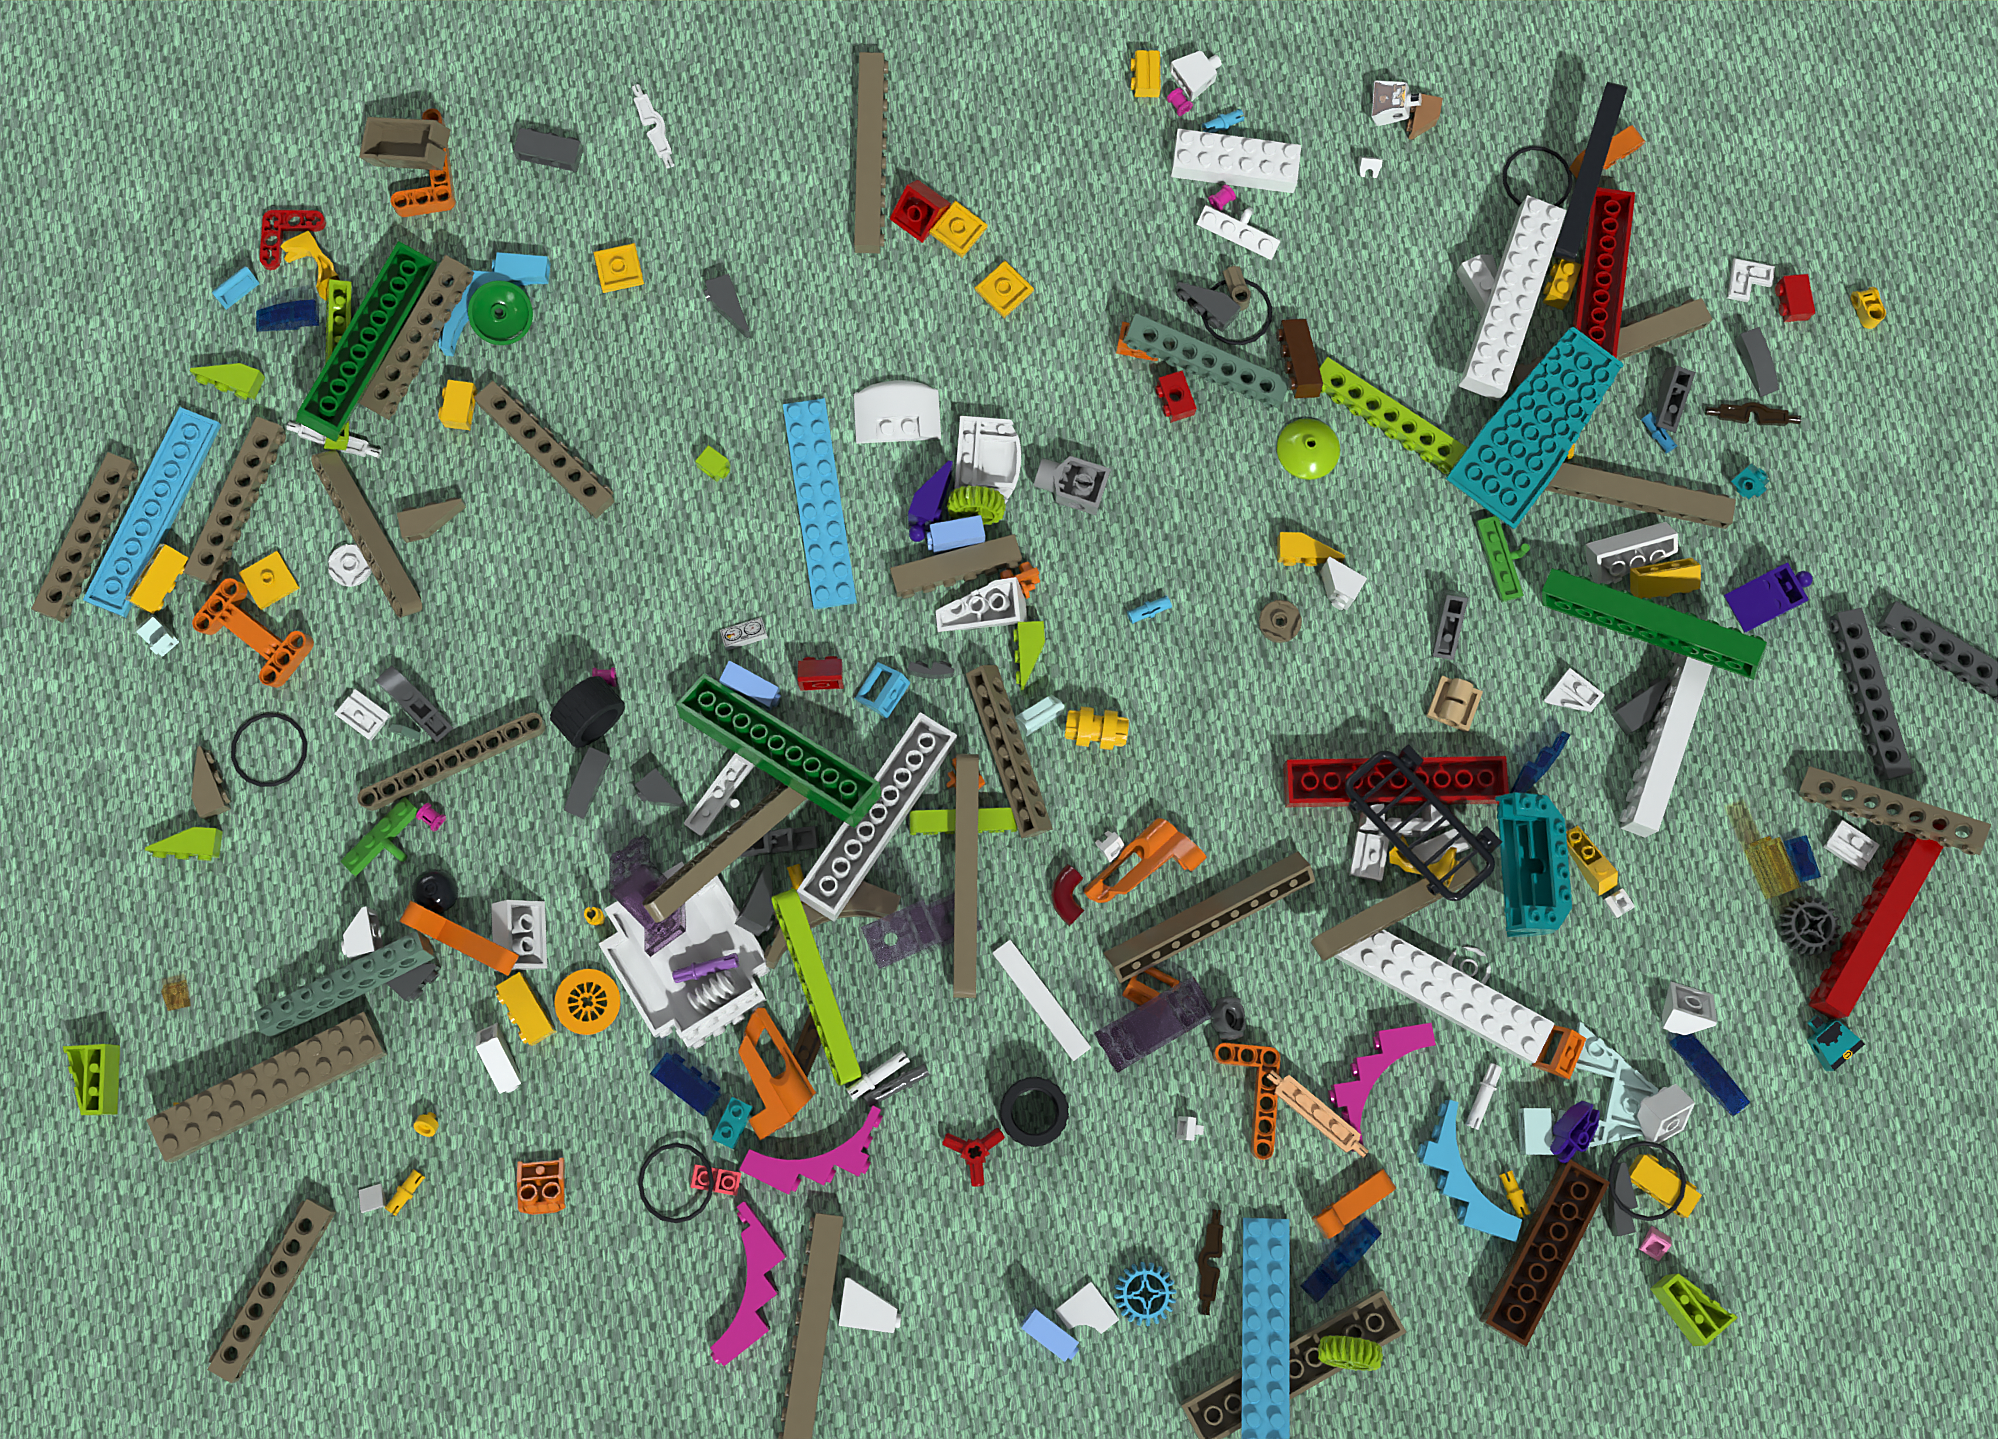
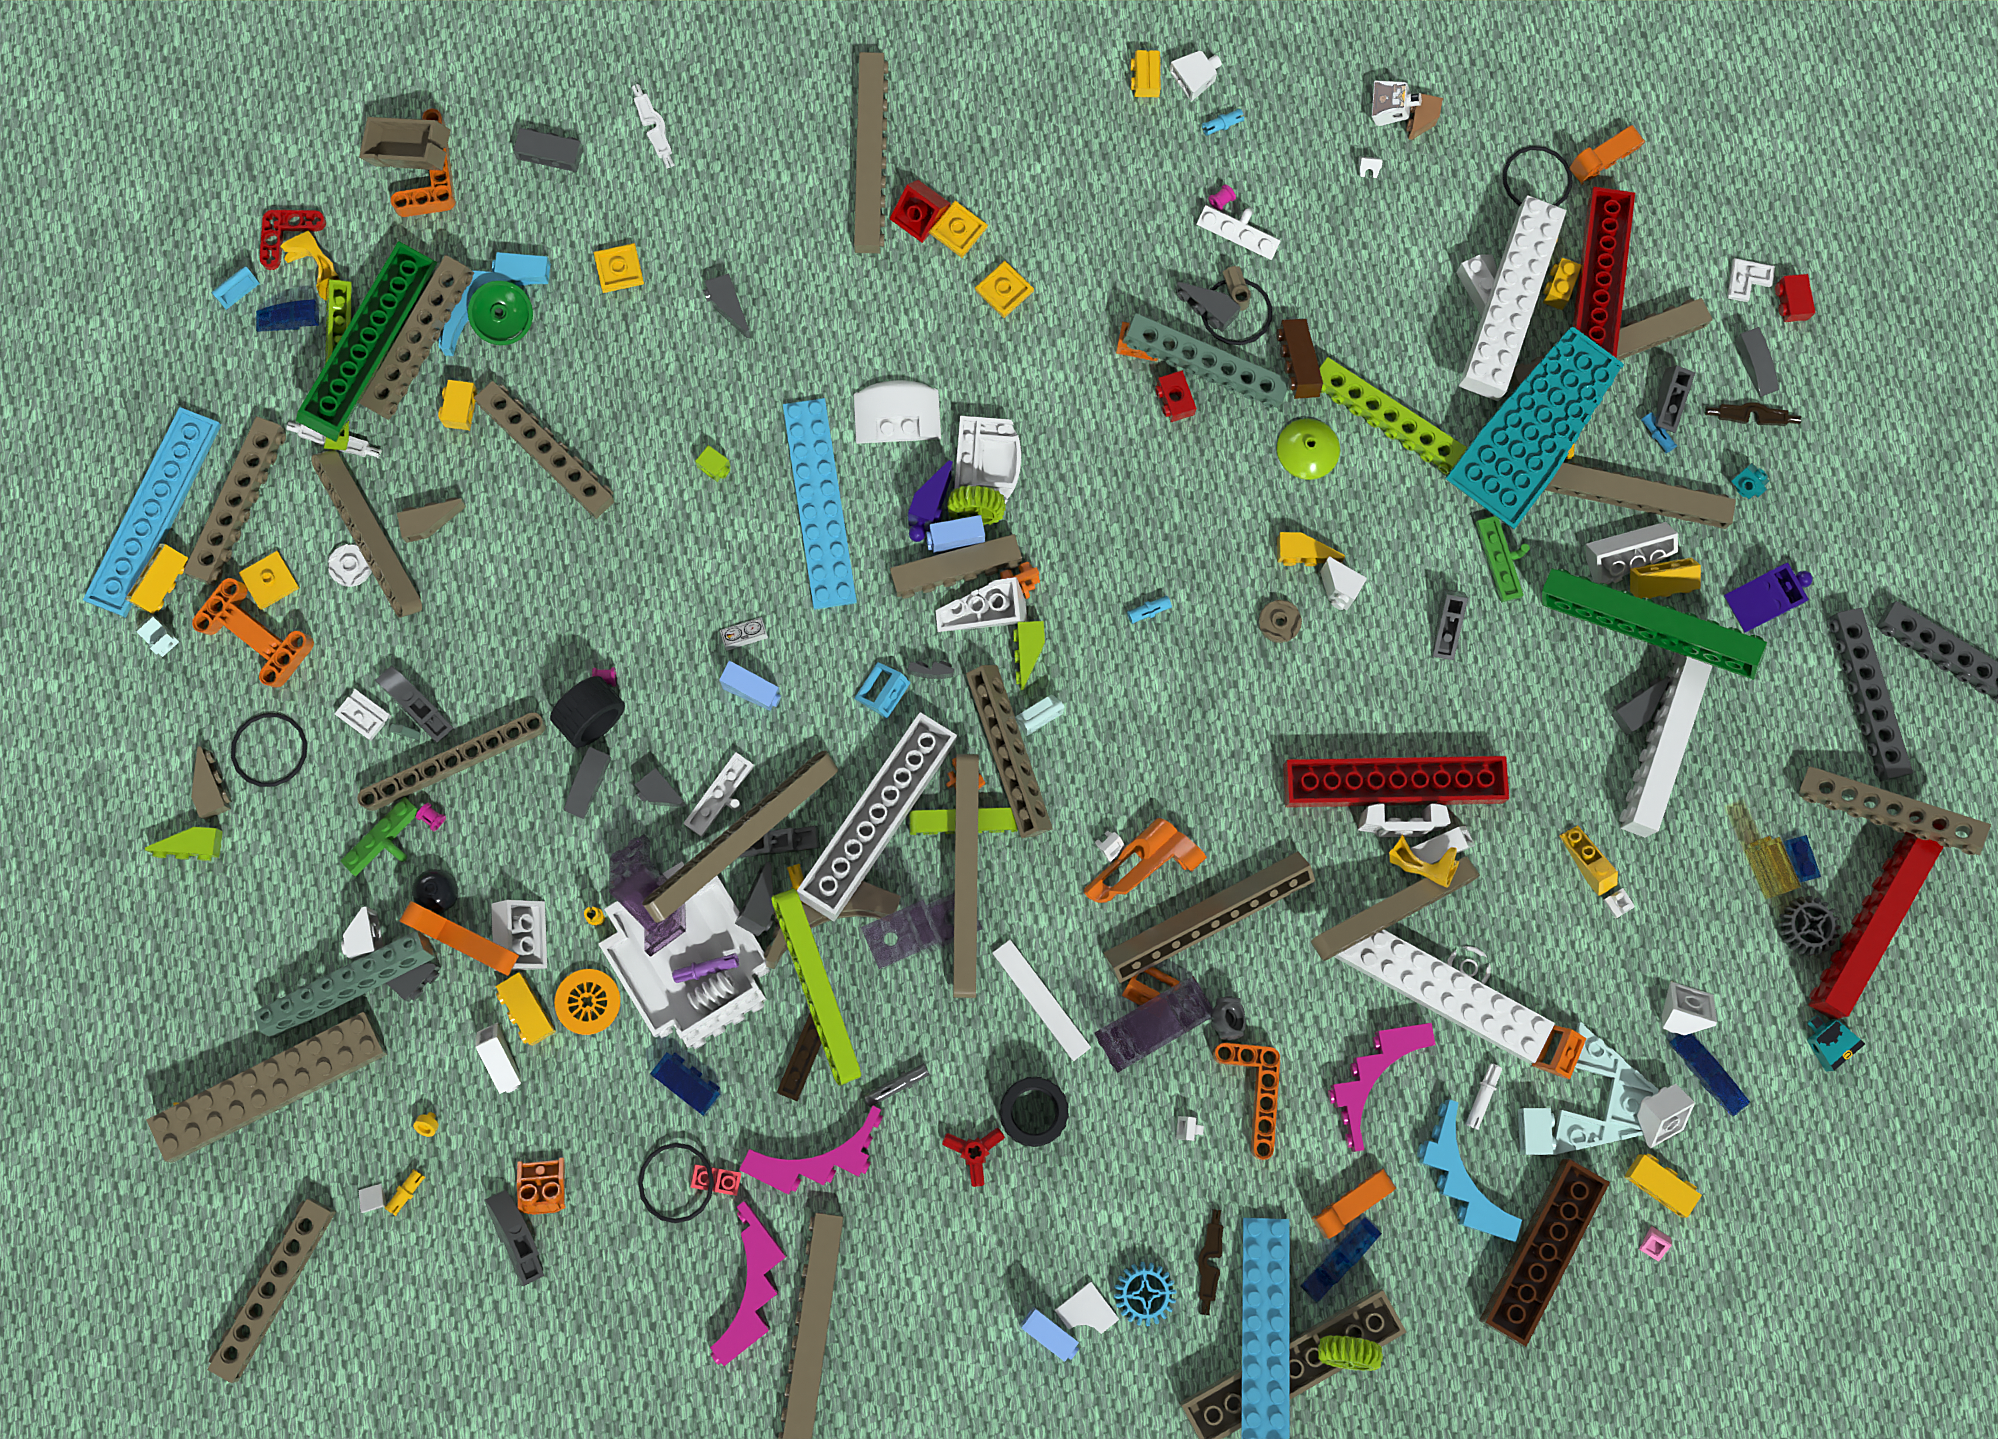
dark tan brick [31,452,139,623] -> none
lime wedge [62,1044,120,1116] -> none
clear orange slope [161,980,191,1011] -> none
lime slope [189,363,265,400] -> none
green brick [676,673,882,828] -> none
teal brick [712,1097,754,1149] -> none
orange panel [738,1007,816,1140] -> none
red slope [797,656,844,691] -> none
white slope [839,1277,902,1333] -> none
white pin [846,1050,910,1101] -> none
light grey brick [1034,456,1111,515] -> none
dark red cylinder [1051,864,1085,927] -> none
yellow piece [1064,706,1129,750] -> none
dark pink bush [1167,88,1193,116] -> none
white brick [1171,129,1301,193] -> none
light nougat plate [1267,1070,1369,1158] -> none
black bar [1344,744,1502,901] -> none
white plate [1349,831,1389,882] -> none
tan plate [1426,676,1483,733] -> none
teal wedge [1495,792,1572,937] -> none
yellow pin [1498,1170,1531,1218] -> none
clear blue slope [1510,731,1570,793] -> none
white wing [1543,668,1605,712] -> none
dark purple hinge [1550,1101,1600,1163] -> none
black beam [1553,81,1628,263] -> none
black piece [1608,1141,1686,1221] -> none
dark grey slope [1608,1162,1638,1236] -> none
lime wedge [1650,1273,1738,1346] -> none
white plate [1823,820,1880,872] -> none
yellow piece [1850,286,1886,329] -> none
none -> dark grey slope [484,1190,544,1286]

